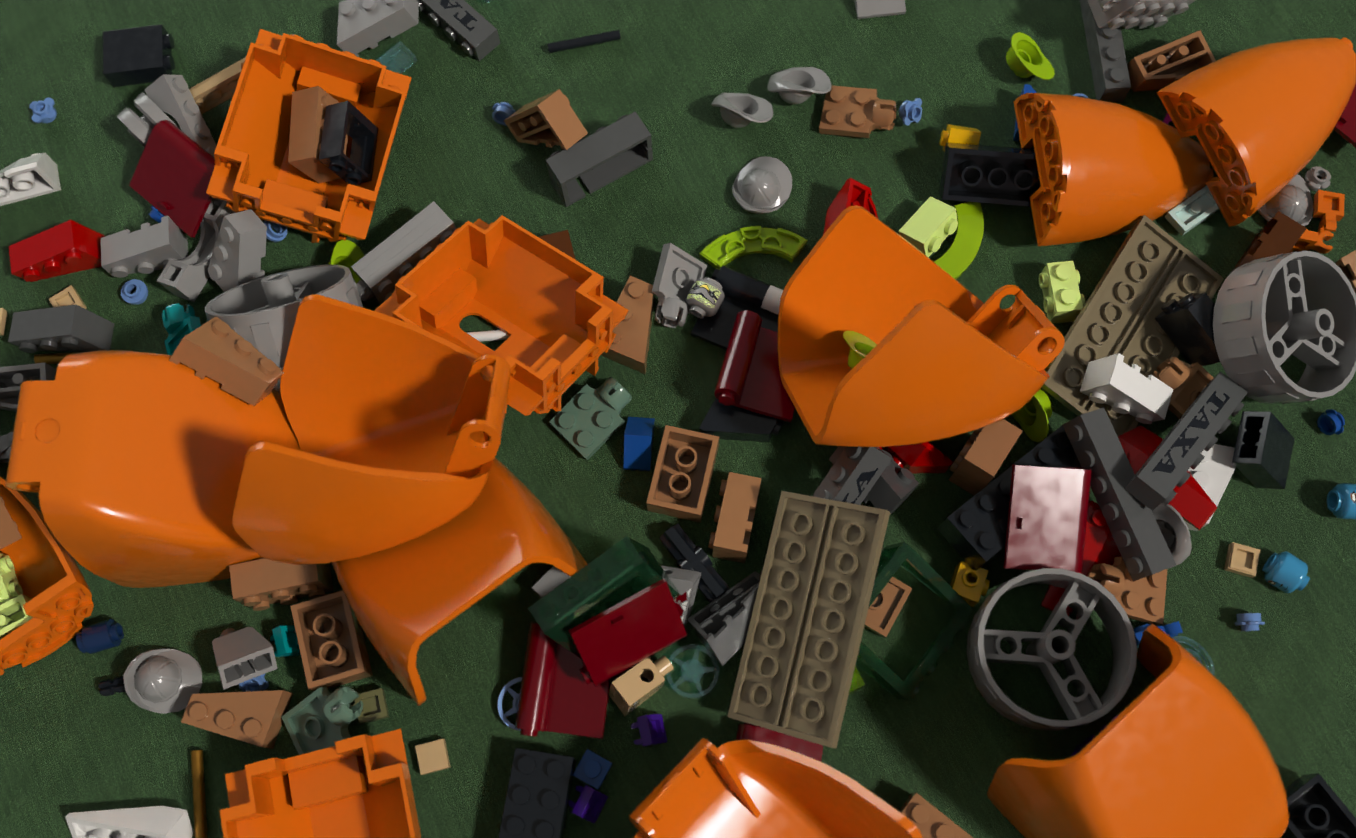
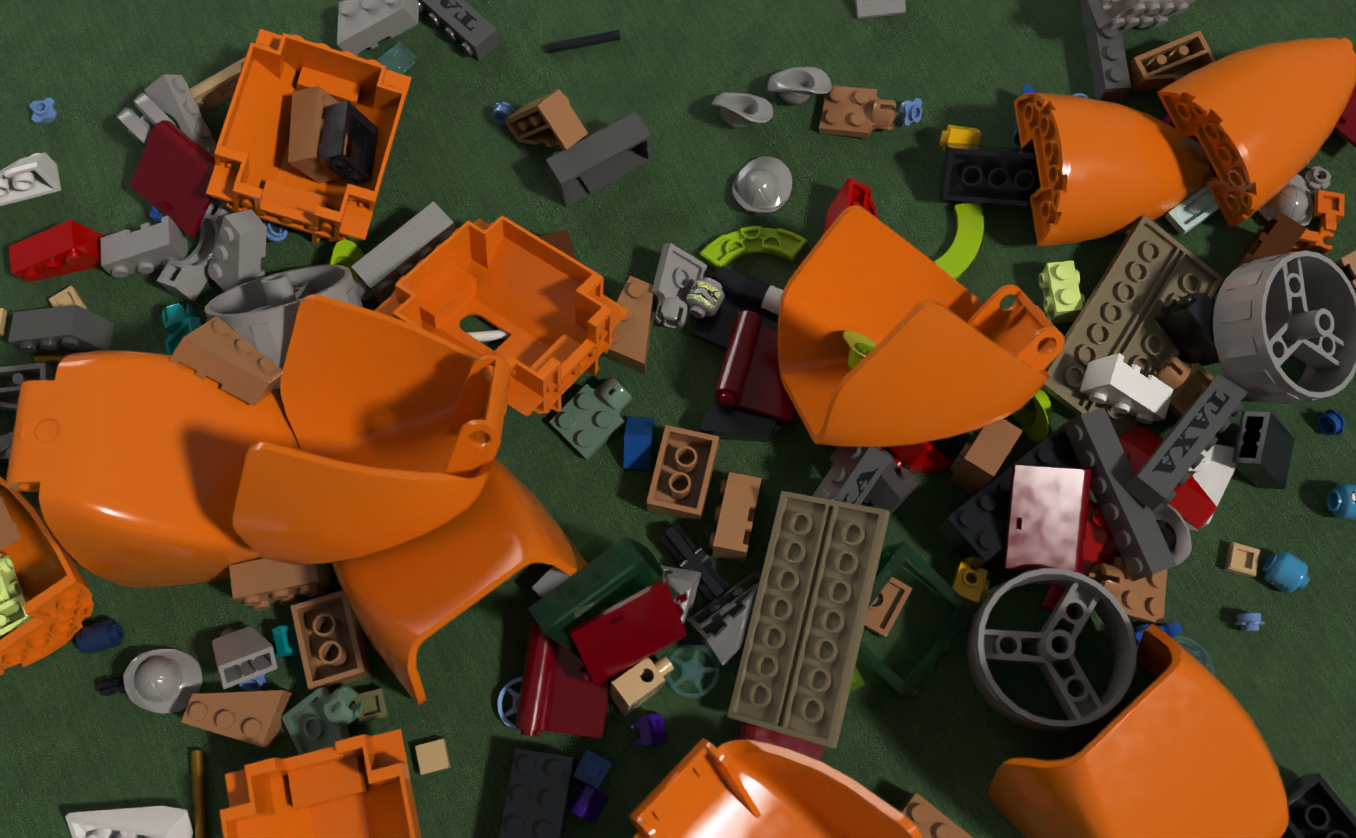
black brick [103,24,175,87] -> none
medium blue plate [121,279,148,305] -> none
yellowish green brick [898,196,958,257] -> none
lime piece [1006,32,1055,80] -> none

